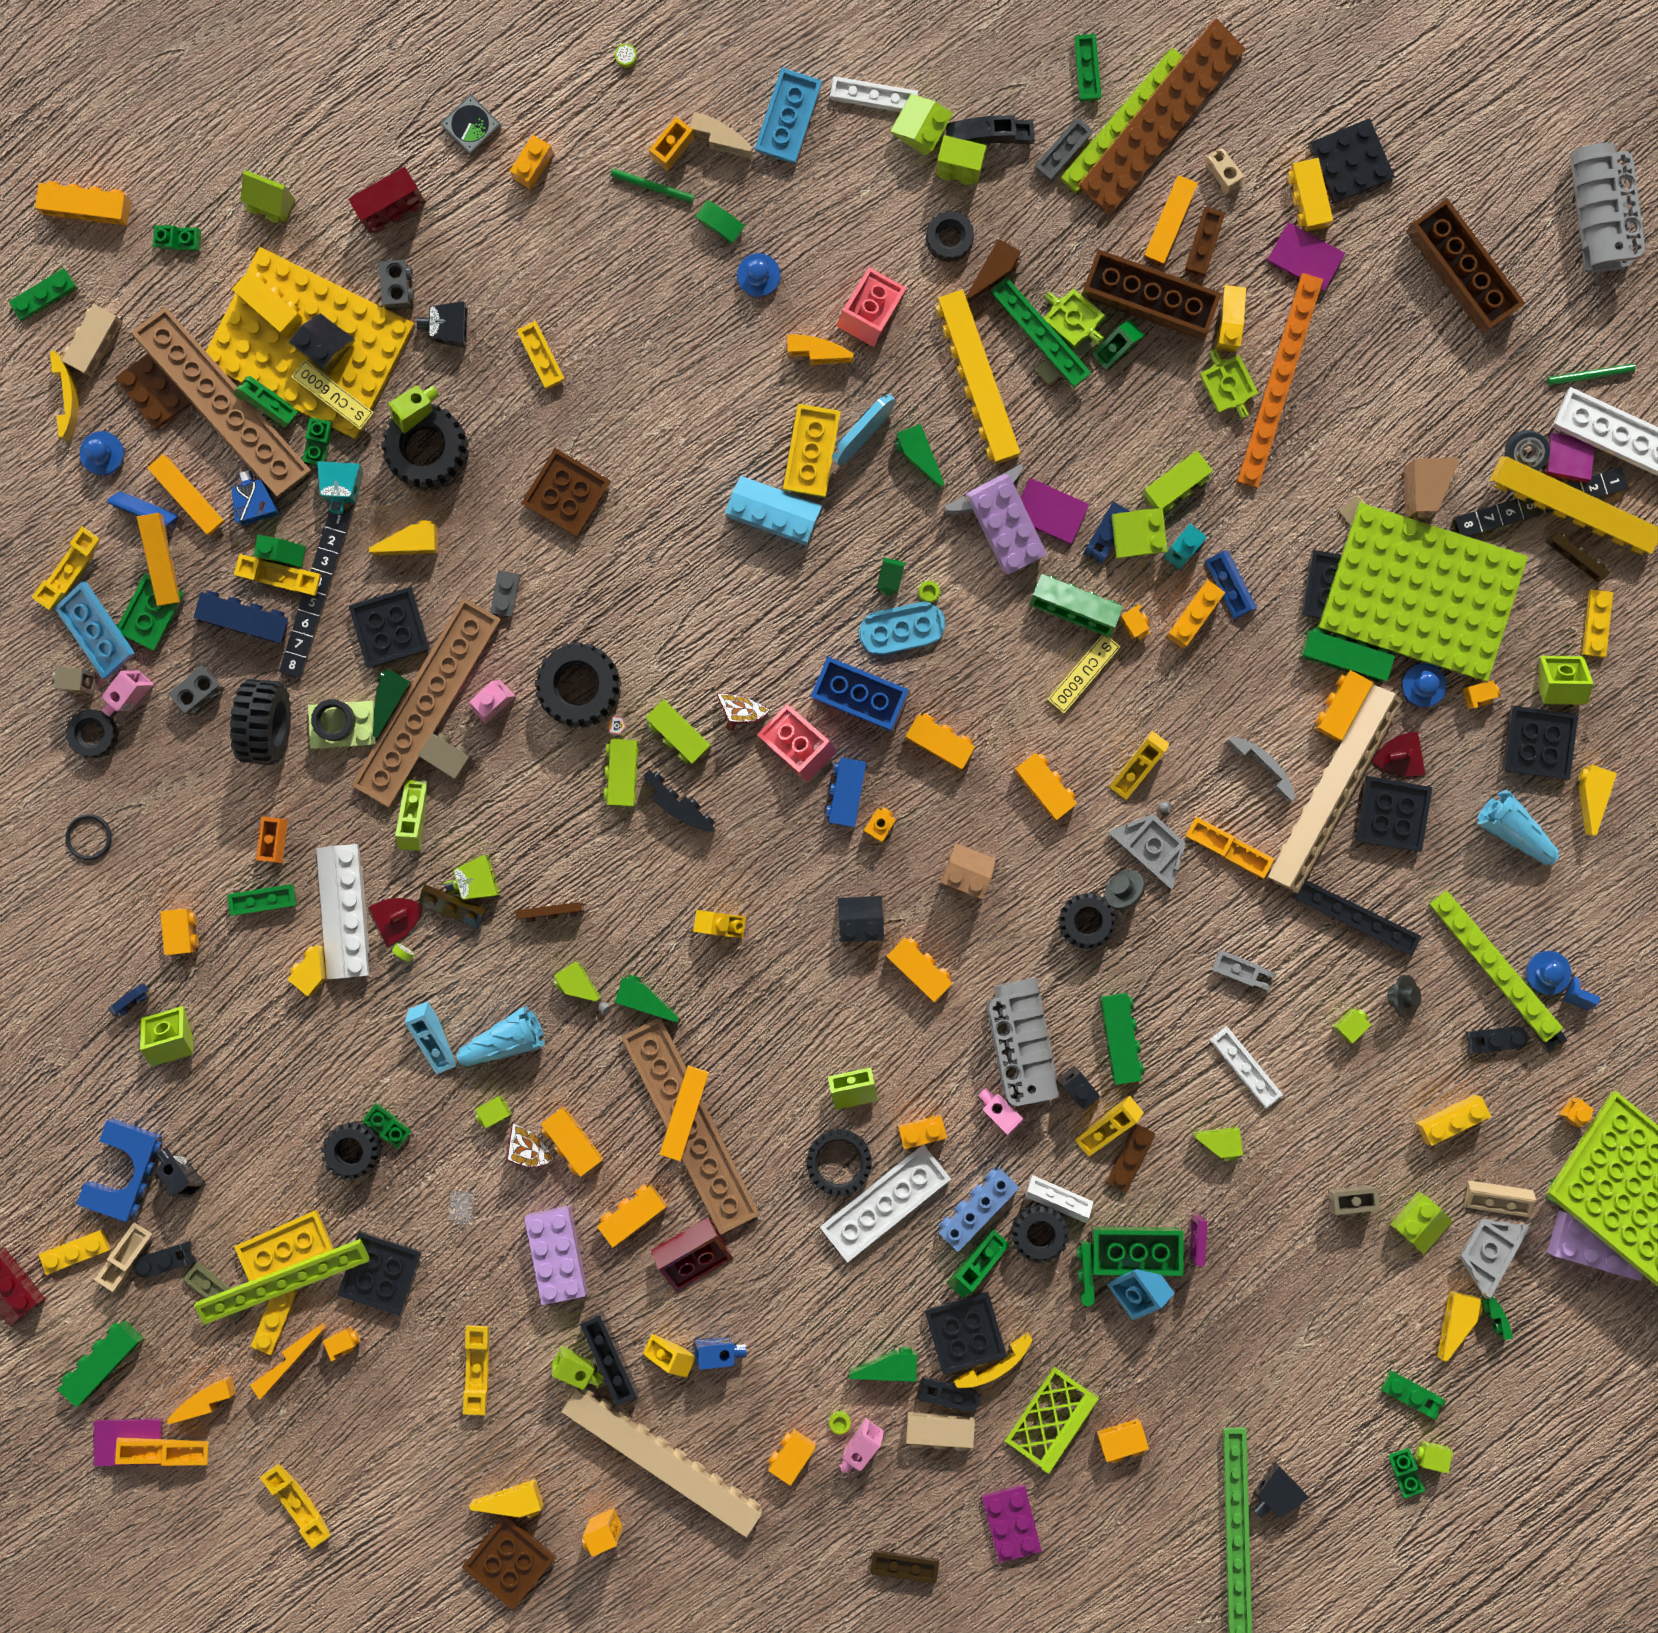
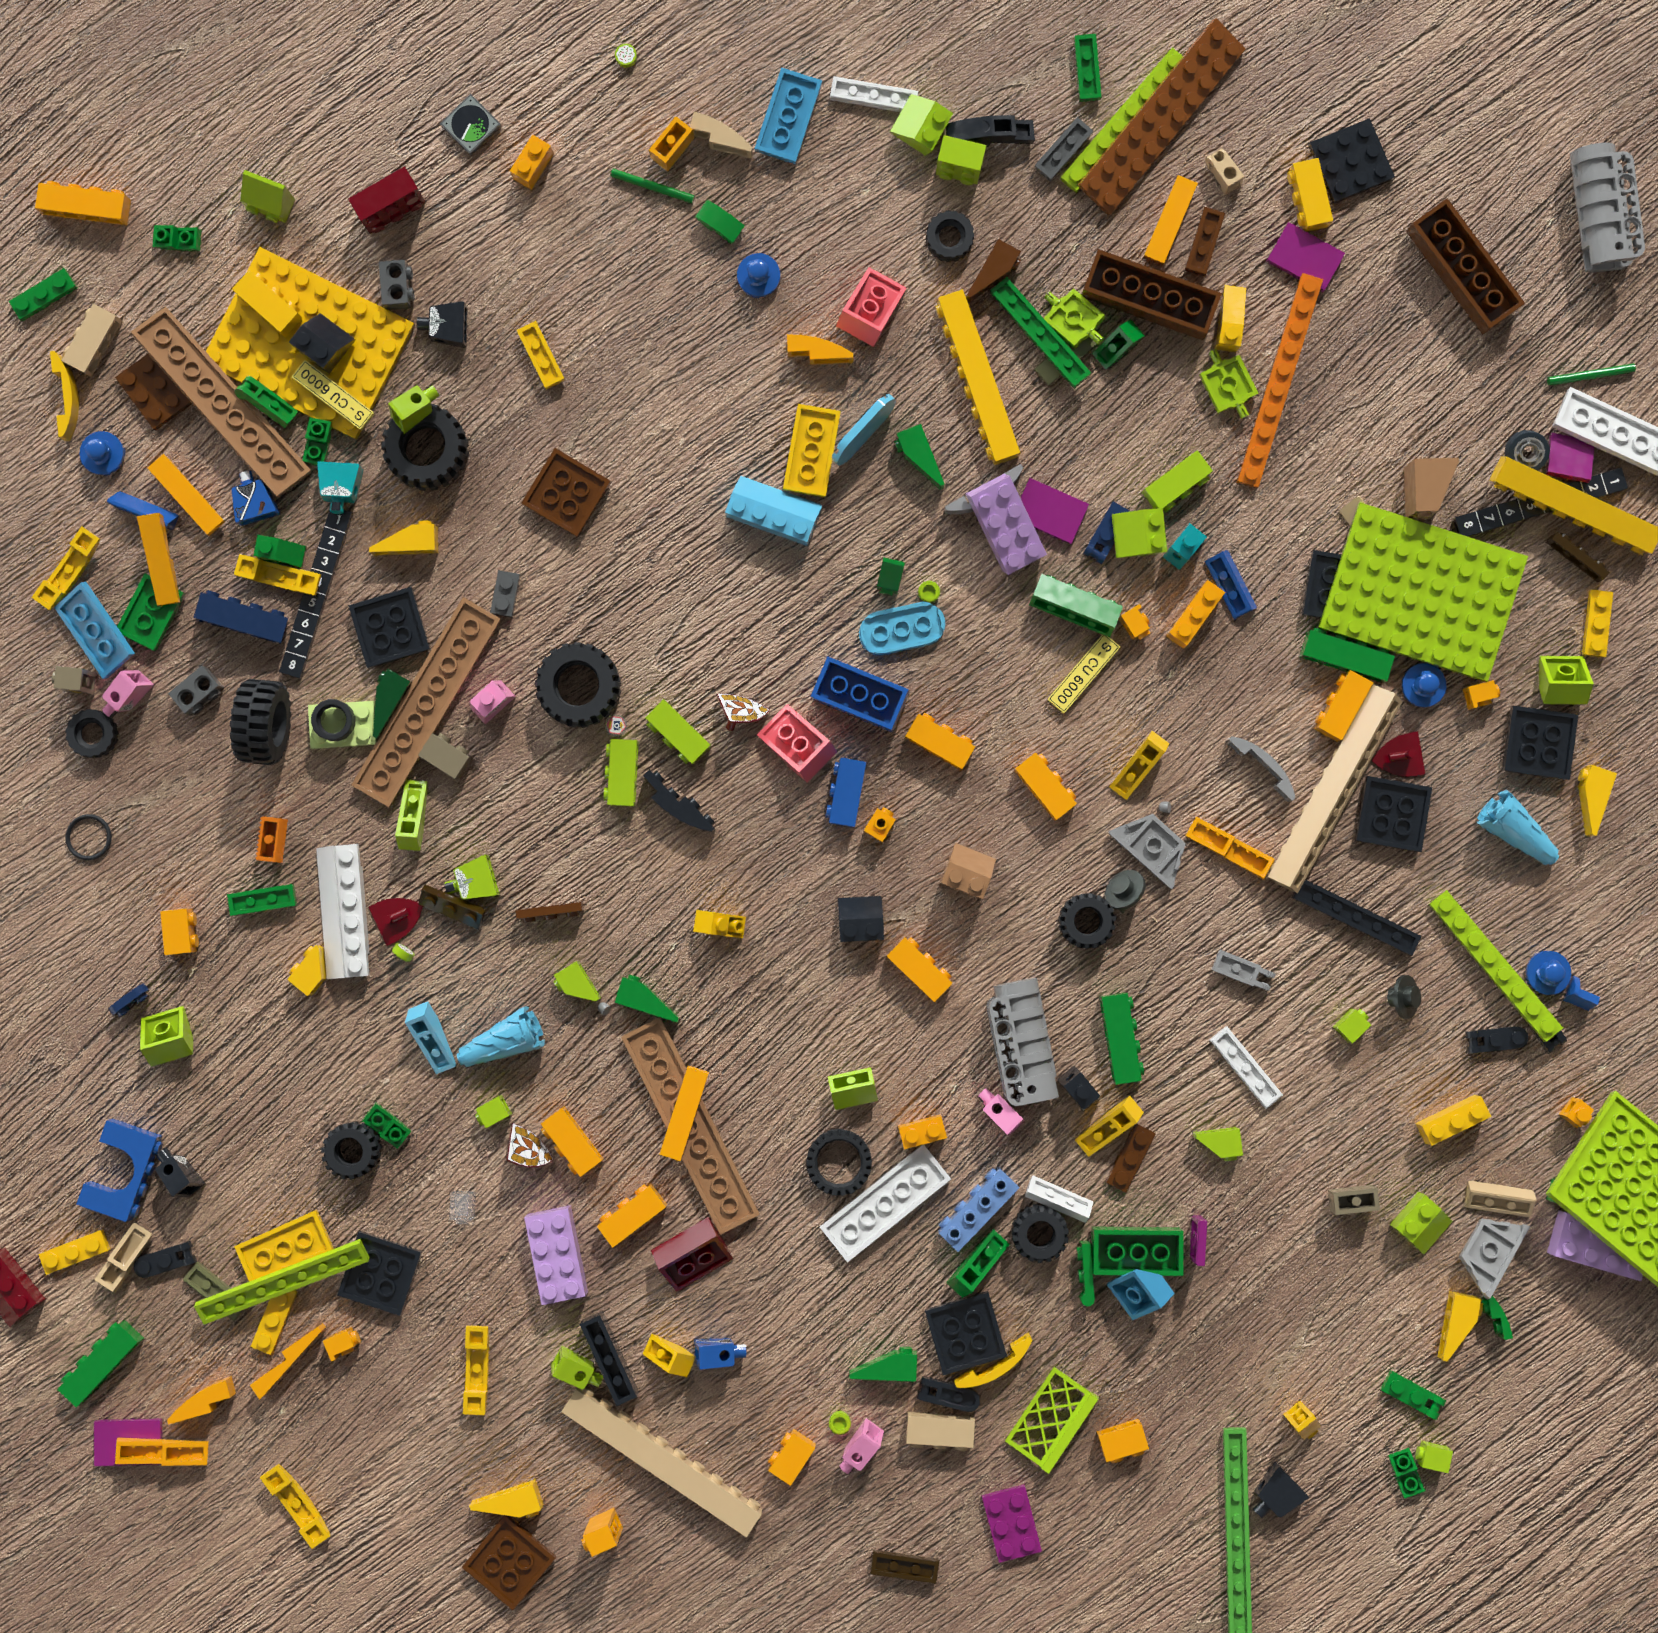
none -> yellow slope [1283,1401,1321,1440]

